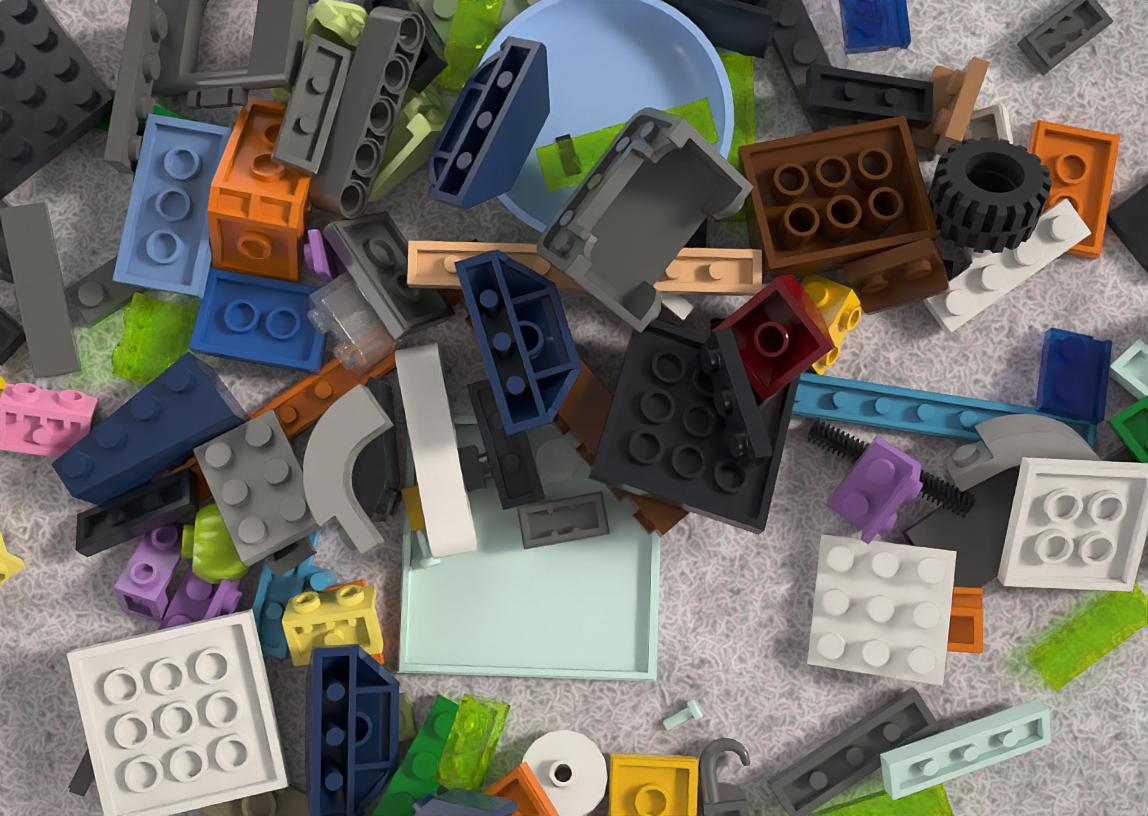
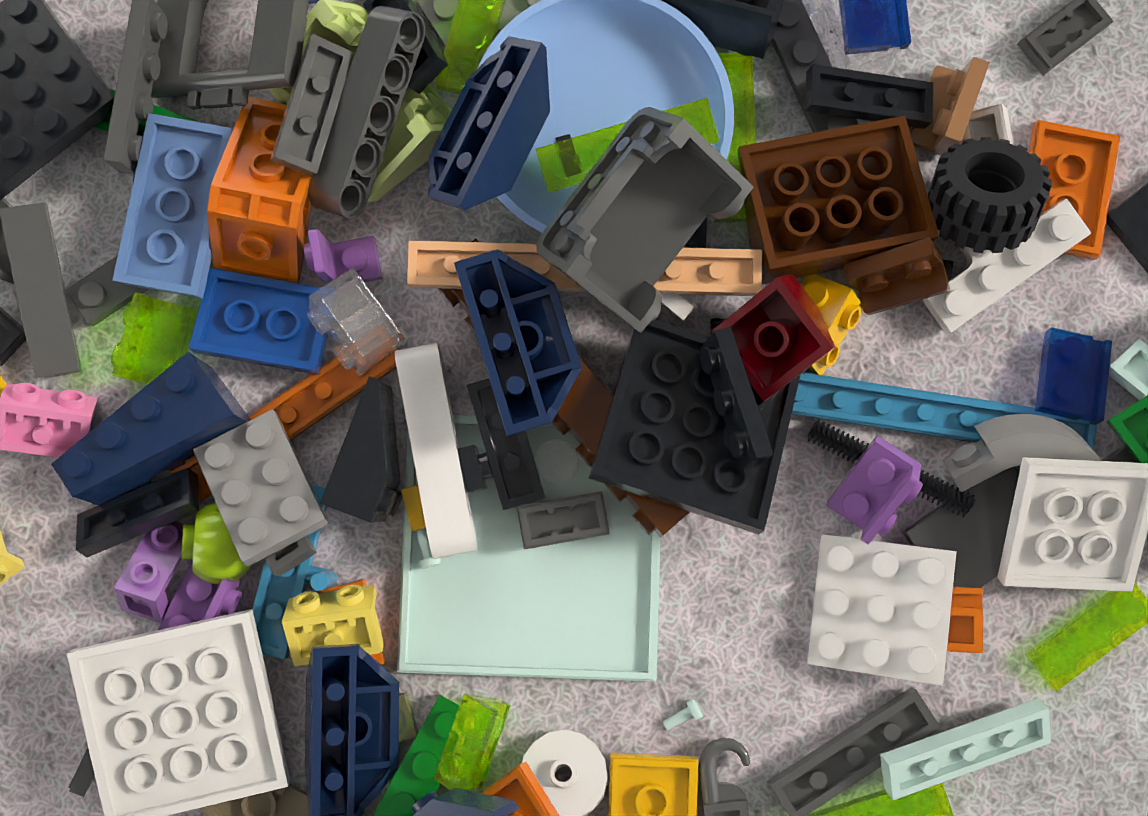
light grey arch [303,384,393,554] -> none
dark grey tile [322,211,456,340] -> none

